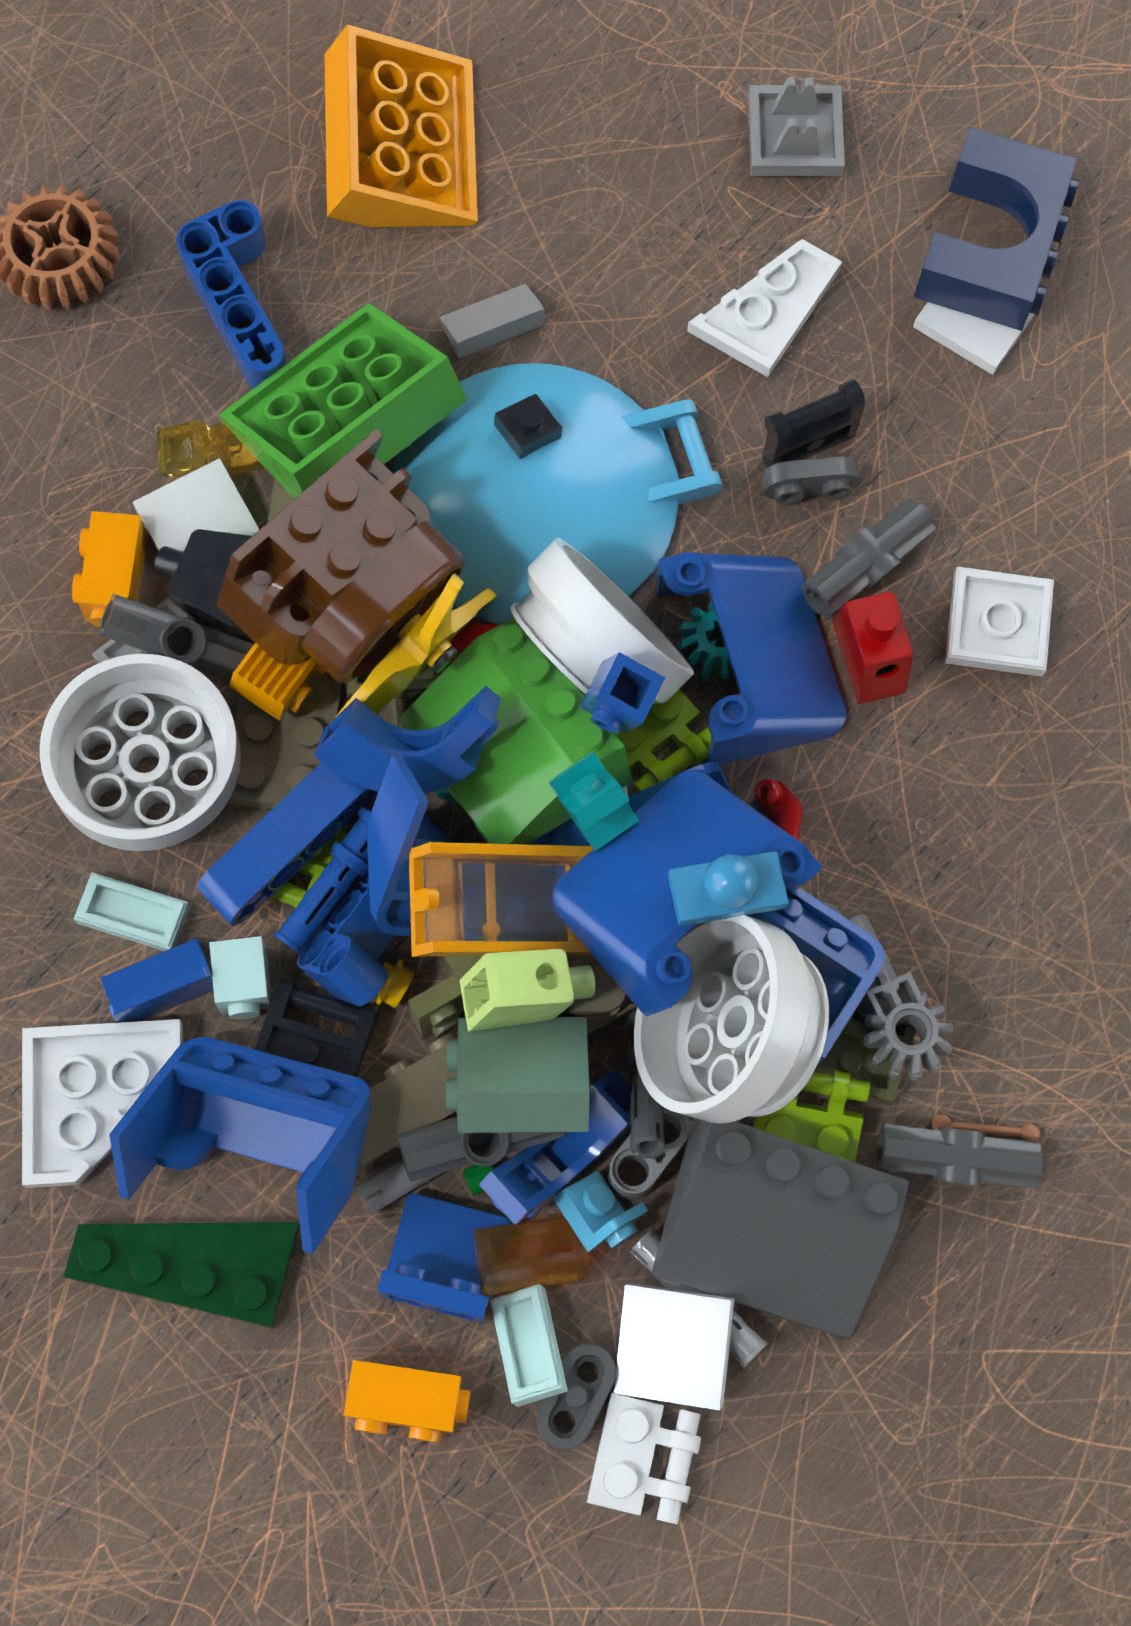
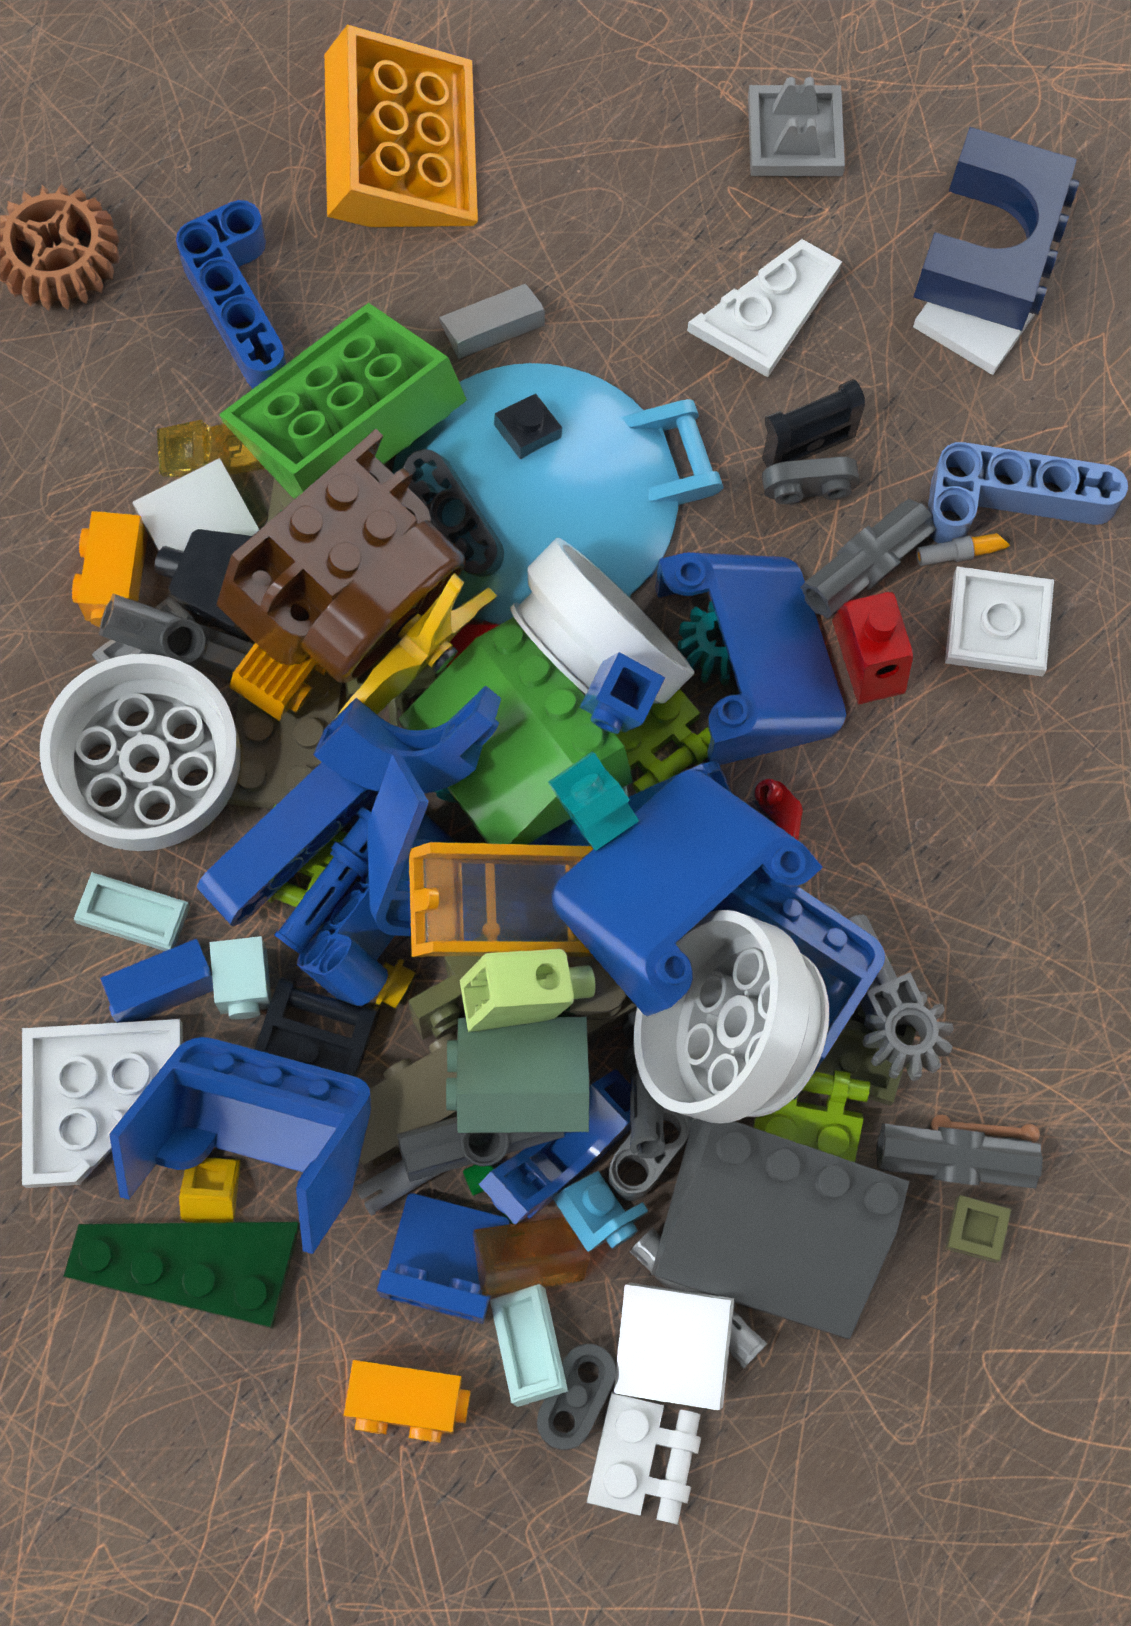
dark azure tile [668,851,789,927] -> none
none -> yellow slope [179,1157,240,1223]
none -> black beam [403,449,504,577]
none -> light grey piece [916,533,1010,566]
none -> medium blue beam [928,442,1128,543]
none -> olive plate [945,1195,1011,1263]

